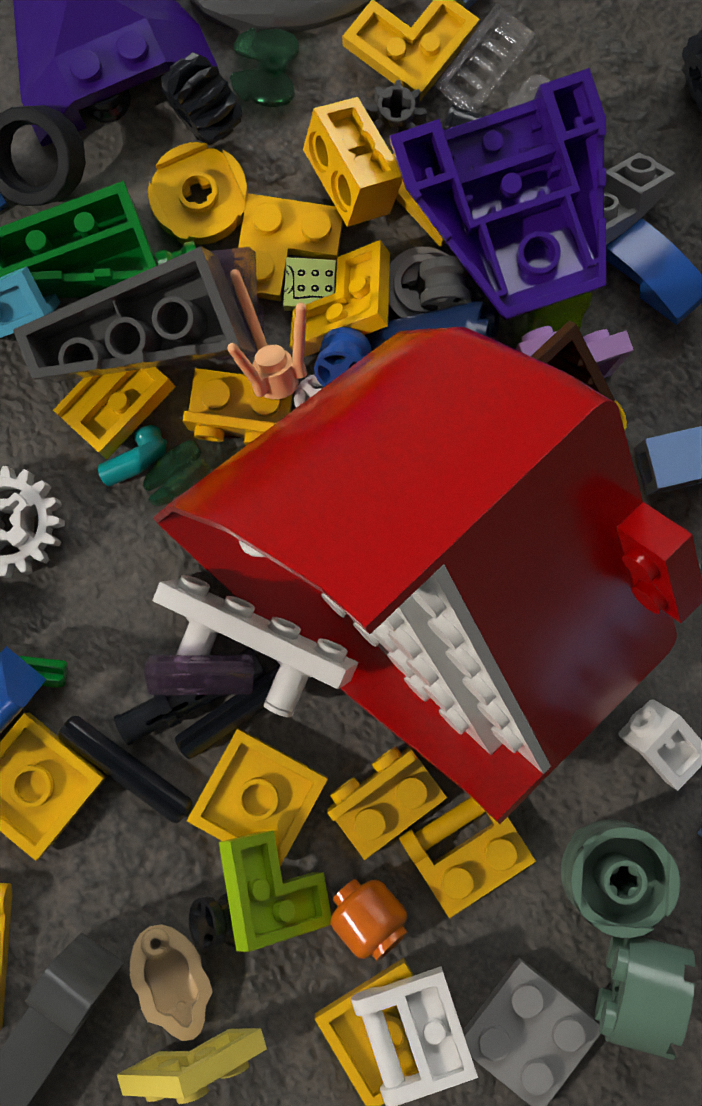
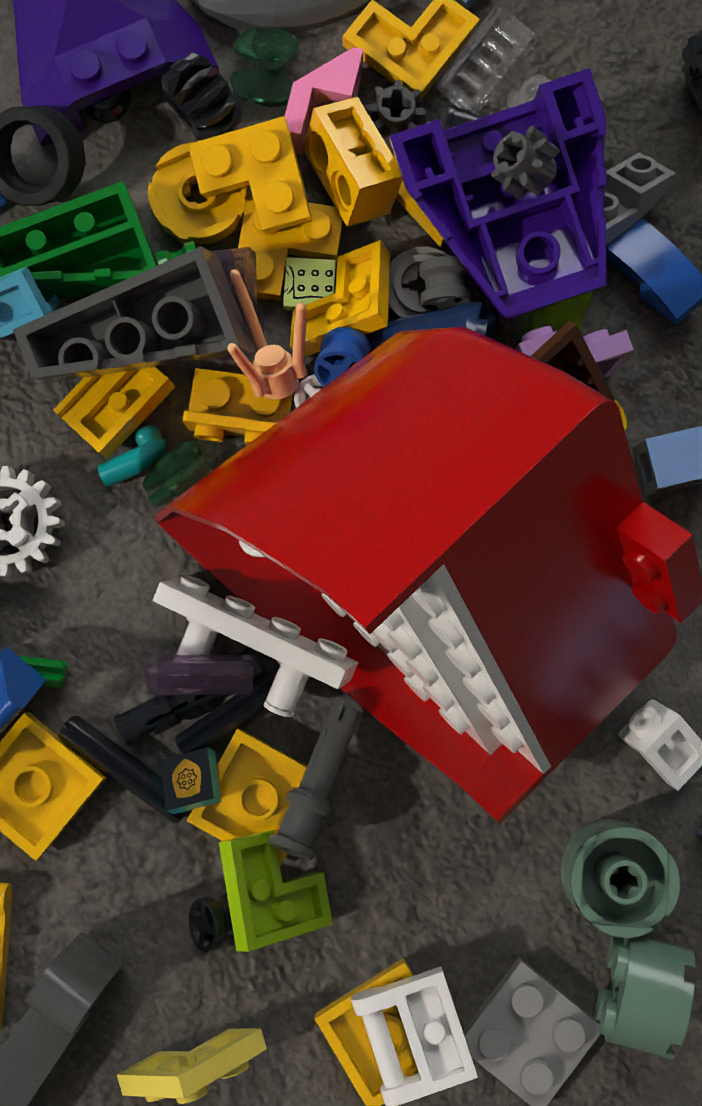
tan arm [130,924,213,1041] -> none
yellow bracket [327,746,447,860] -> none
orange head [330,879,408,961] -> none
yellow plate [398,797,536,919] -> none
none -> tile [161,747,222,814]
none -> yellow plate [188,116,313,234]
none -> dark grey pin [267,697,364,861]
none -> bright pink slope [285,47,363,155]
none -> dark grey gear [491,126,560,199]

